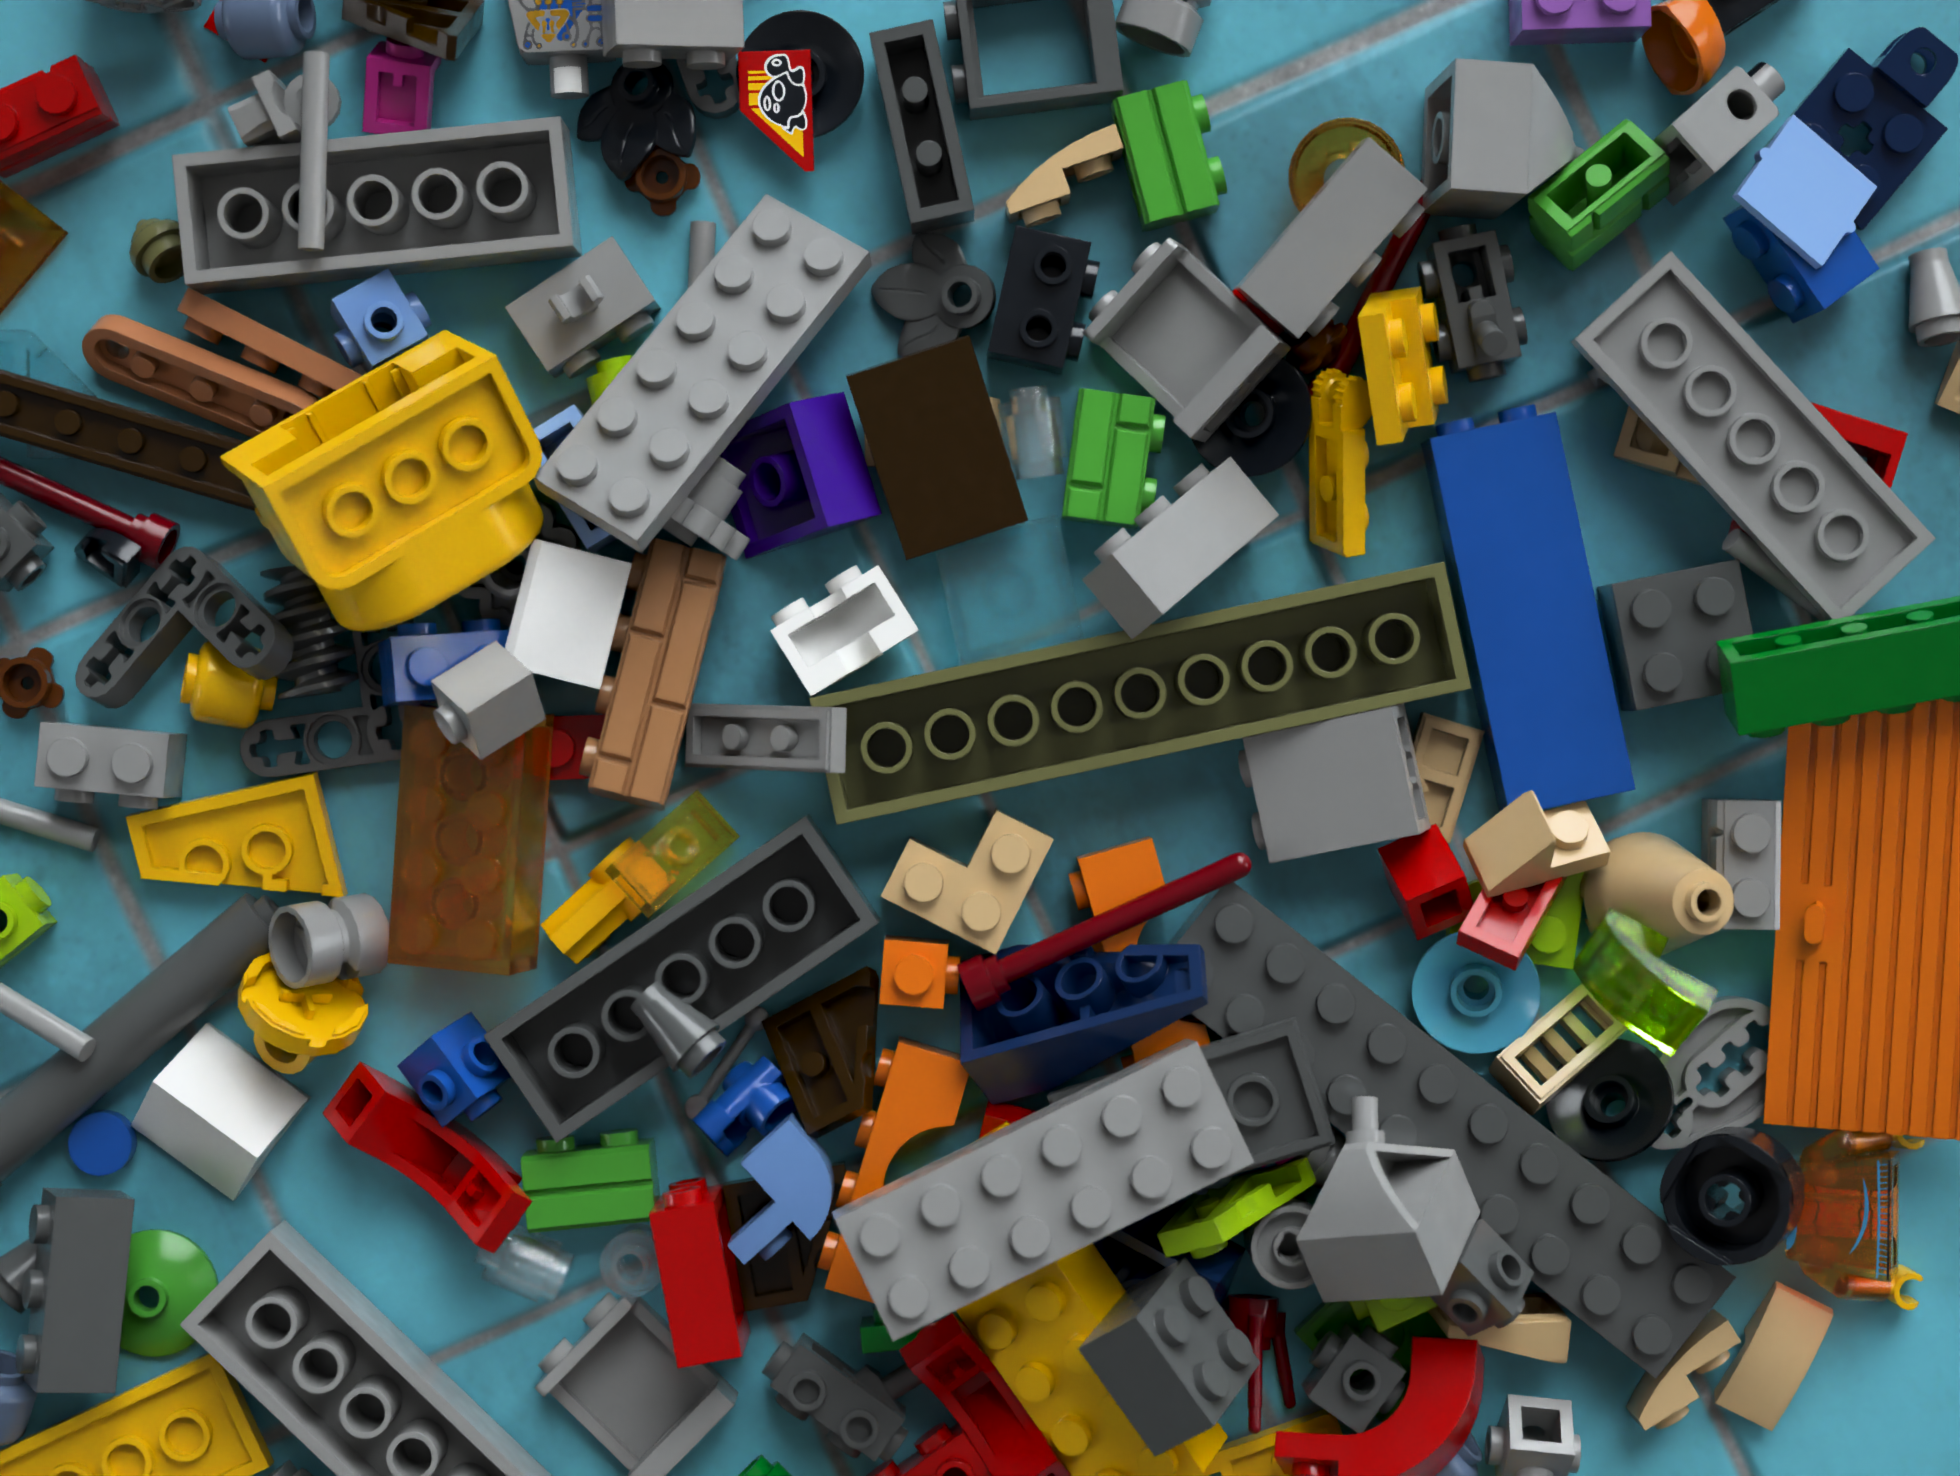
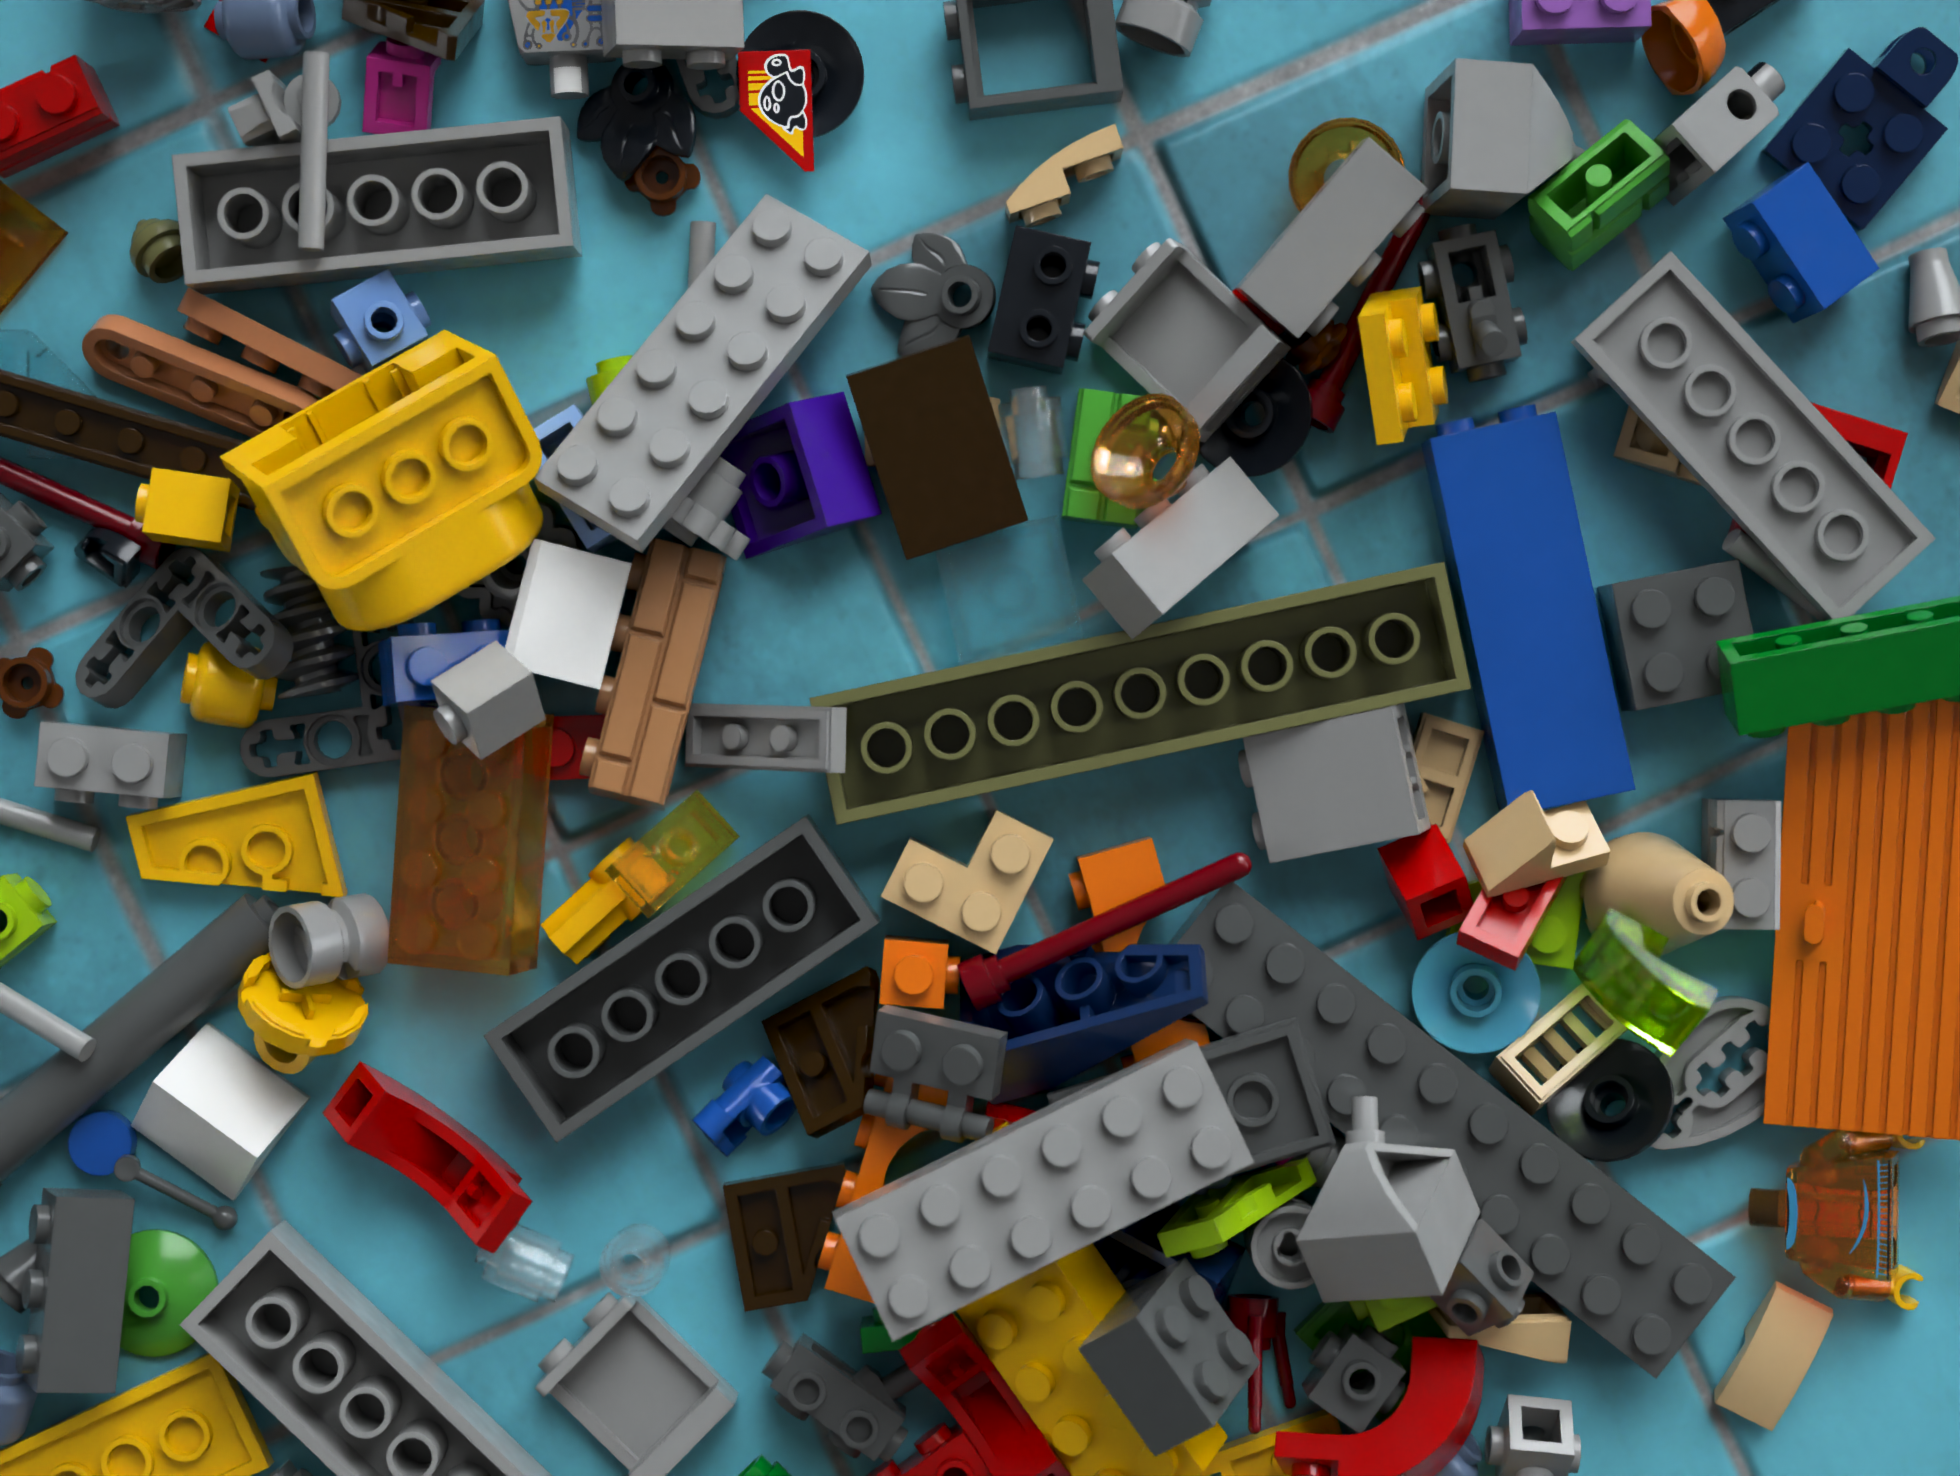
blue brick [397,1012,511,1128] -> none
light grey brick [505,236,661,379] -> none
bright green brick [521,1128,660,1233] -> none
dark grey cone [630,981,727,1079] -> none
red window [649,1177,751,1369] -> none
light grey hinge [684,1006,769,1120] -> none
medium blue brick [727,1112,834,1265] -> none
white cylinder [770,565,919,697] -> none
dark grey brick [869,19,974,235] -> none
bright green brick [1110,80,1227,232] -> none
yellow hinge [1309,368,1372,558] -> none
tan slope [1626,1309,1741,1431] -> none
black brick [1660,1127,1805,1265] -> none
light blue piece [1732,114,1877,269] -> none
none -> dark grey hinge [114,1154,238,1230]
none -> yellow brick [135,467,240,552]
none -> dark grey plate [863,1004,1008,1143]
none -> clear orange piece [1090,394,1200,509]

